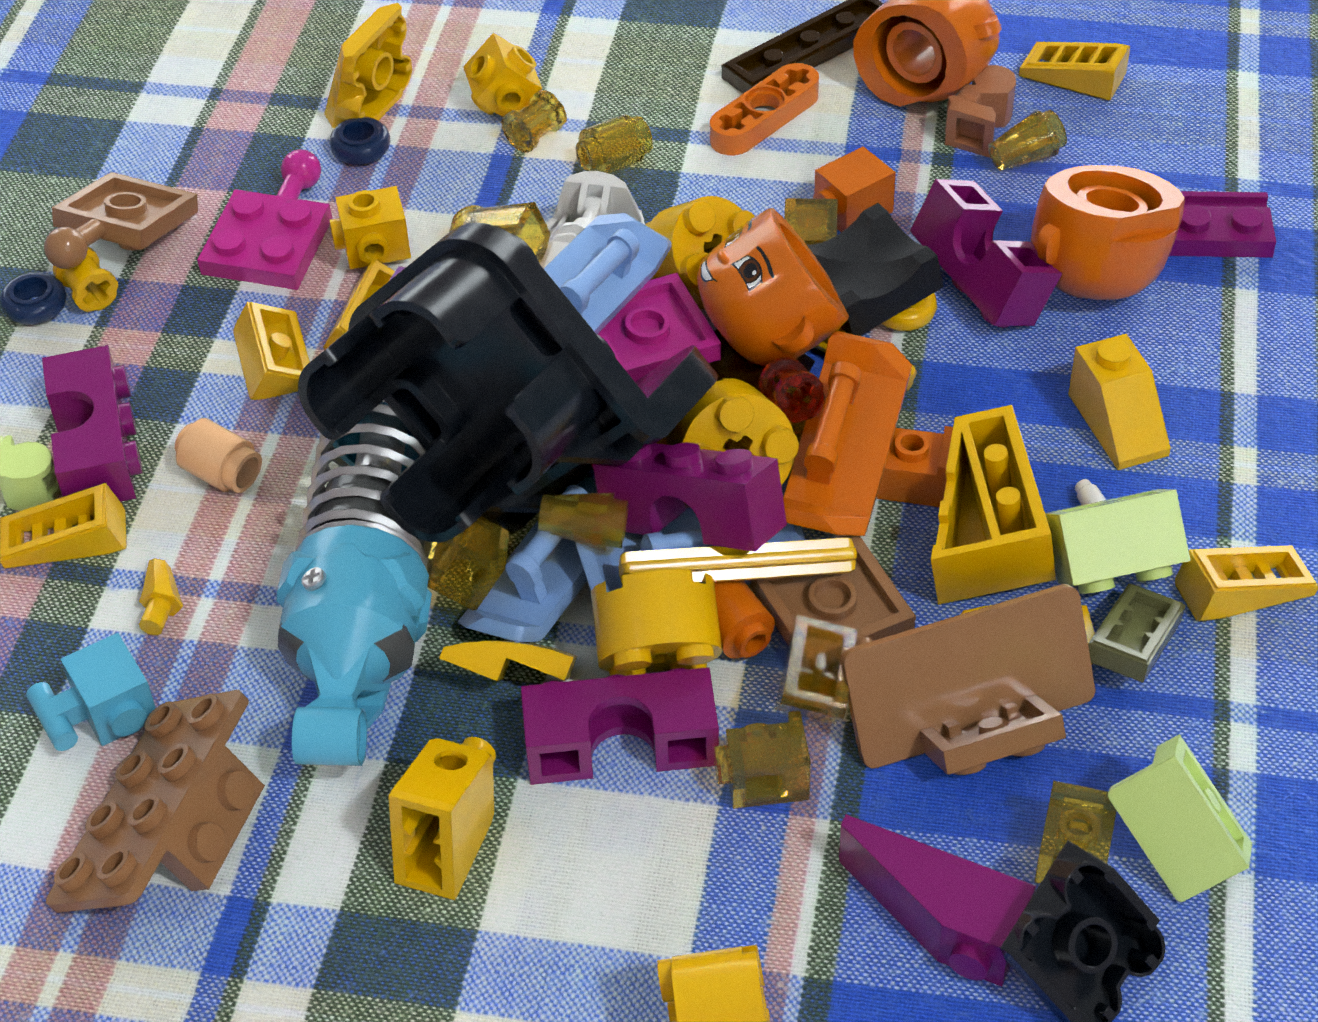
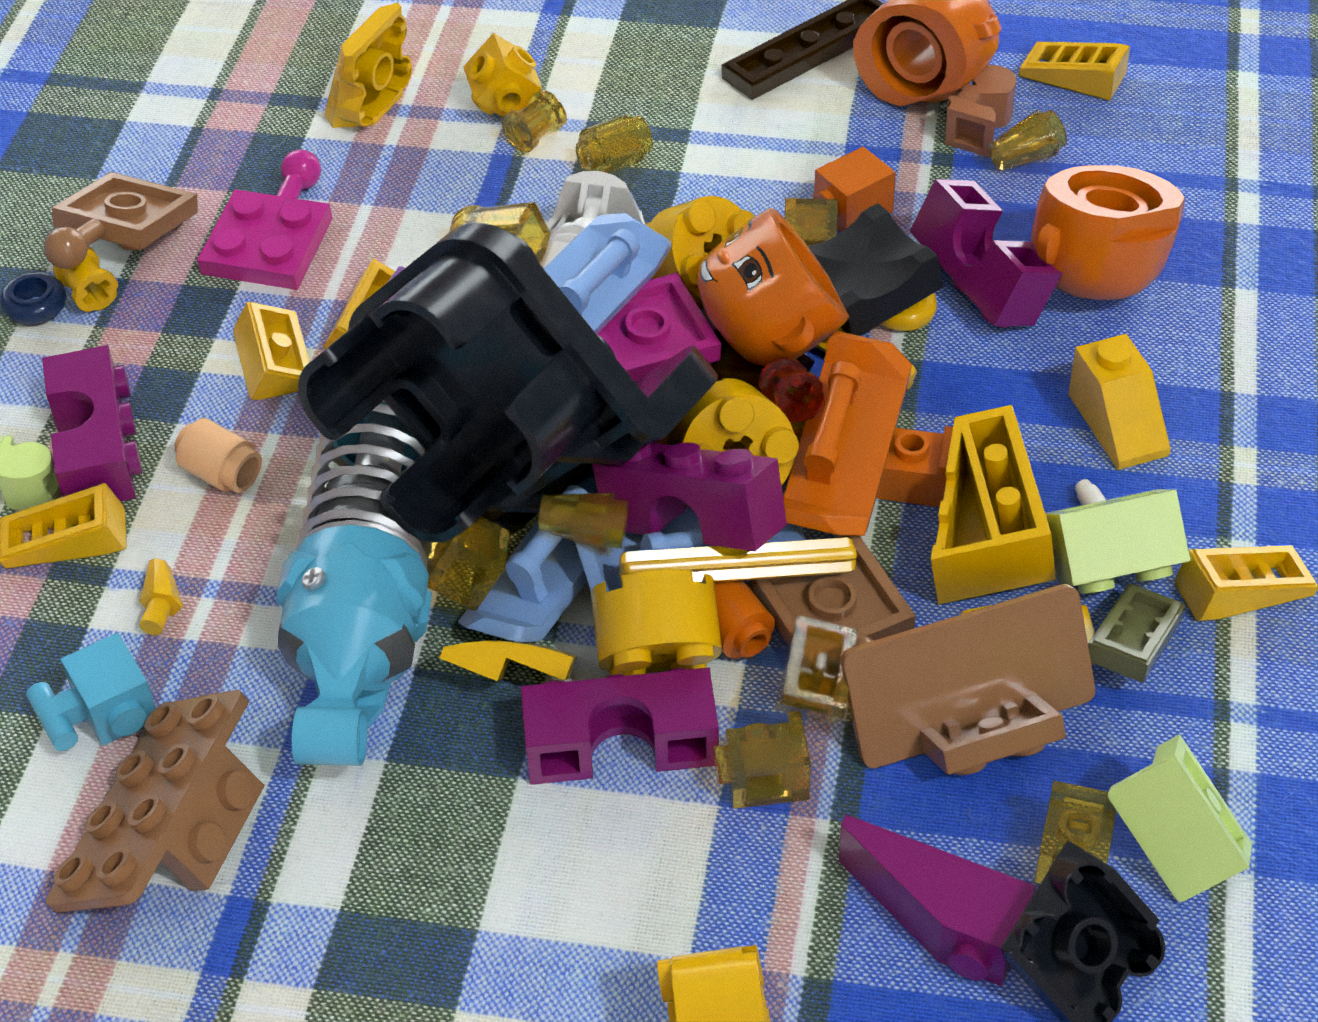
dark blue piece [329,117,391,165] -> none
yellow brick [329,186,411,269] -> none
yellow torso [388,737,496,900] -> none
orange beam [710,63,819,156] -> none
magenta plate [1169,191,1276,258] -> none

